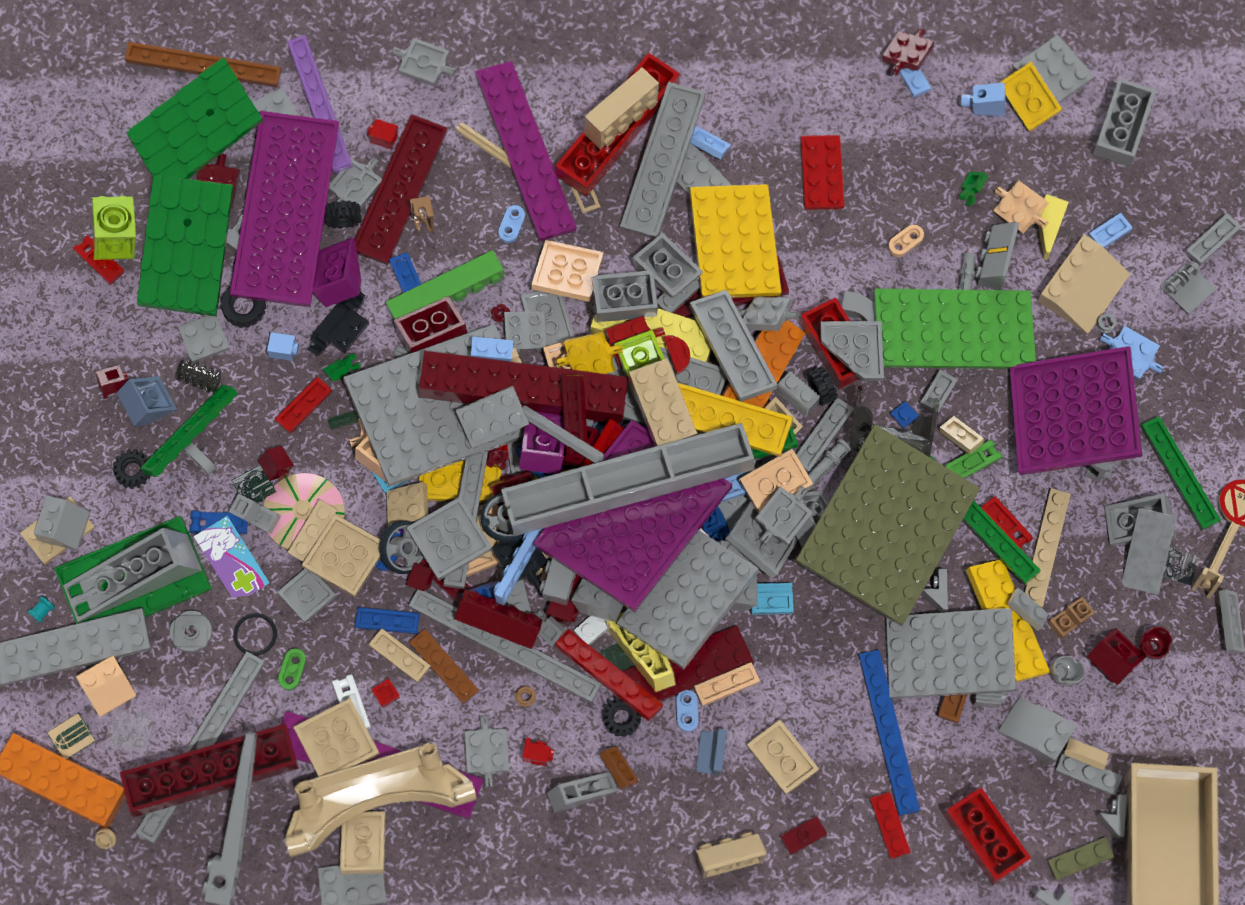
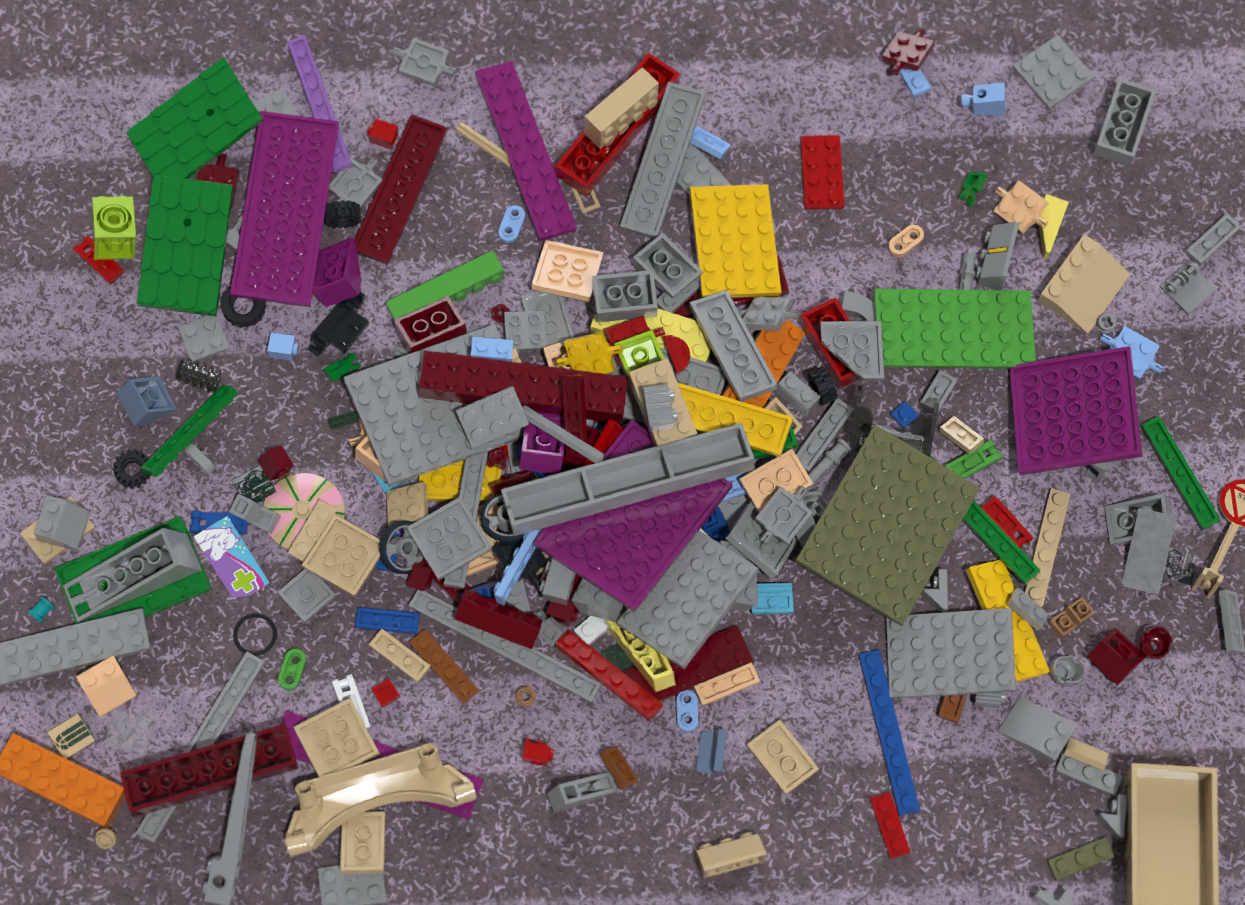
dark red brick [96,365,129,399] -> none
dark orange plate [125,42,282,88] -> none
light grey plate [170,611,213,653] -> none
red plate [275,377,332,434] -> none
blue plate [389,252,422,293] -> none
medium nougat hinge [410,196,434,232] -> none
light grey plate [464,716,509,788] -> none
black tyre [603,698,641,737] -> none
dark red plate [780,816,828,856] -> none
red brick [944,787,1031,885] -> none
yellow plate [999,62,1063,132] -> none
light blue plate [1088,213,1133,248] -> none
none -> light grey brick [642,384,678,432]

